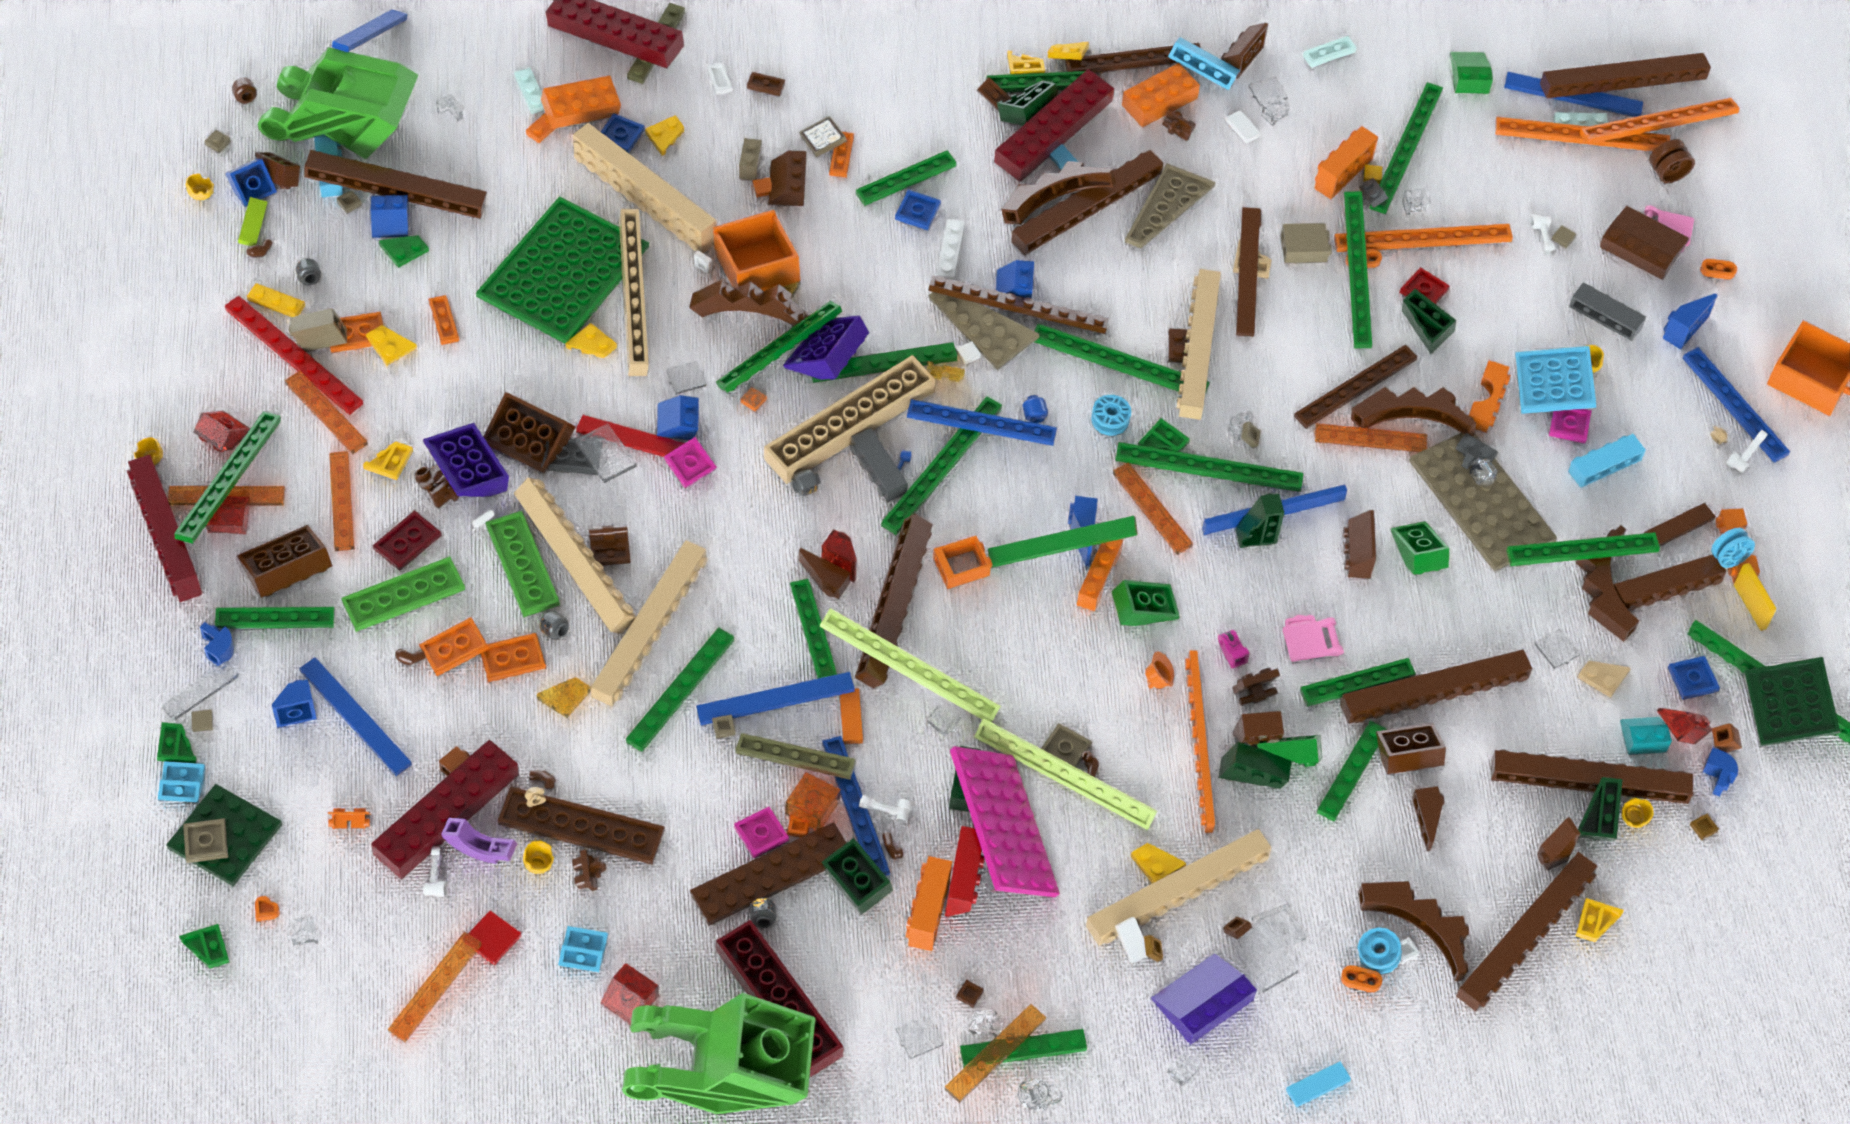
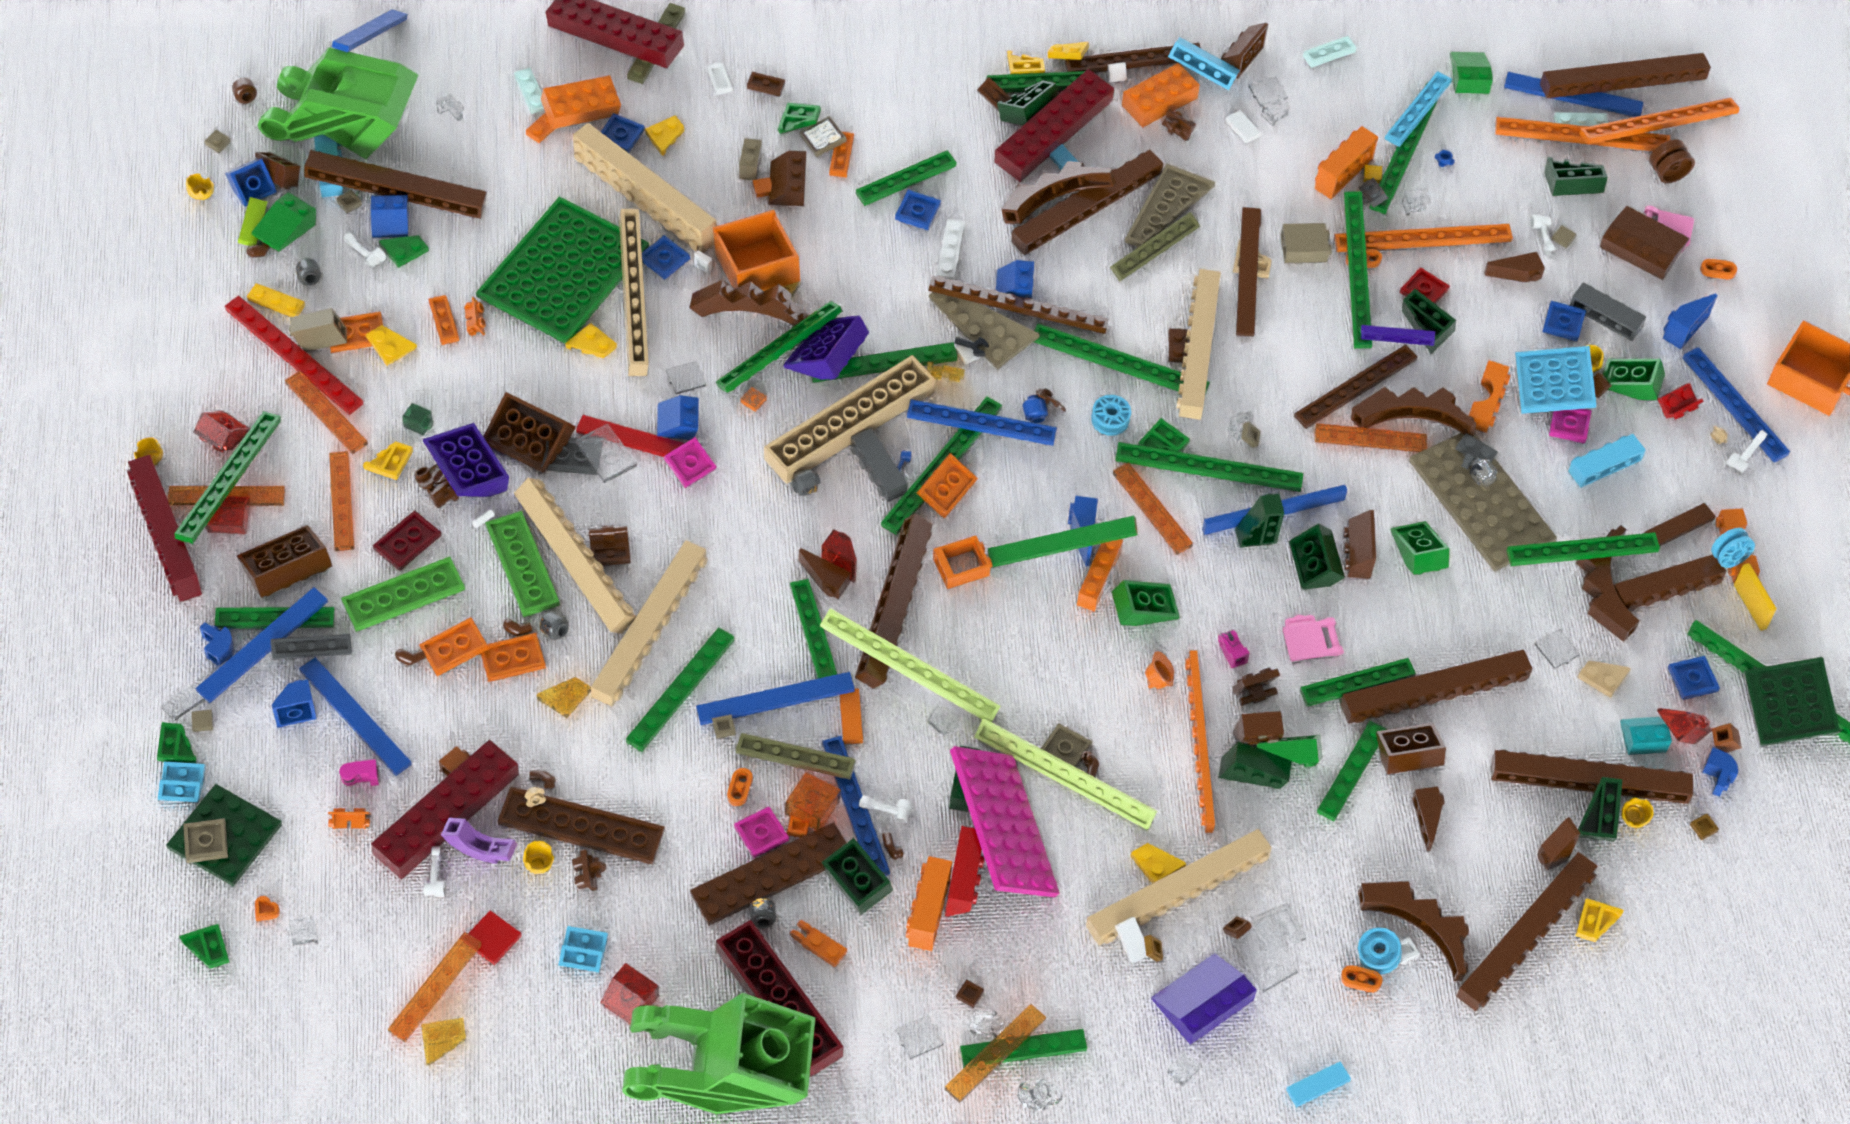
none -> blue tile [195,587,328,703]
none -> green slope [251,192,316,252]
none -> dark grey tile [270,634,352,660]
none -> dark pink leg [339,759,379,786]
none -> white brick [344,233,387,269]
none -> clear green brick [402,403,434,436]
none -> clear yellow wing [421,1018,466,1066]
none -> orange hinge [464,297,486,336]
none -> reddish brown arm [503,619,532,636]
none -> blue plate [642,235,690,280]
none -> orange plate [727,768,753,806]
none -> green wing [777,102,821,134]
none -> orange hinge [789,920,847,967]
none -> orange tile [916,453,978,518]
none -> black bar [954,337,989,357]
none -> reddish brown plate [1035,388,1066,412]
none -> white tile [1107,62,1127,82]
none -> olive plate [1110,212,1201,282]
none -> dark green slope [1289,523,1345,590]
none -> dark purple tile [1361,325,1435,346]
none -> medium azure tile [1385,71,1452,147]
none -> blue plate [1434,150,1455,167]
none -> reddish brown slope [1484,252,1545,282]
none -> blue plate [1542,301,1586,342]
none -> dark green wedge [1544,157,1608,196]
none -> reddish brown tile [1593,372,1612,398]
none -> green slope [1603,359,1665,400]
none -> red bracket [1657,383,1704,419]

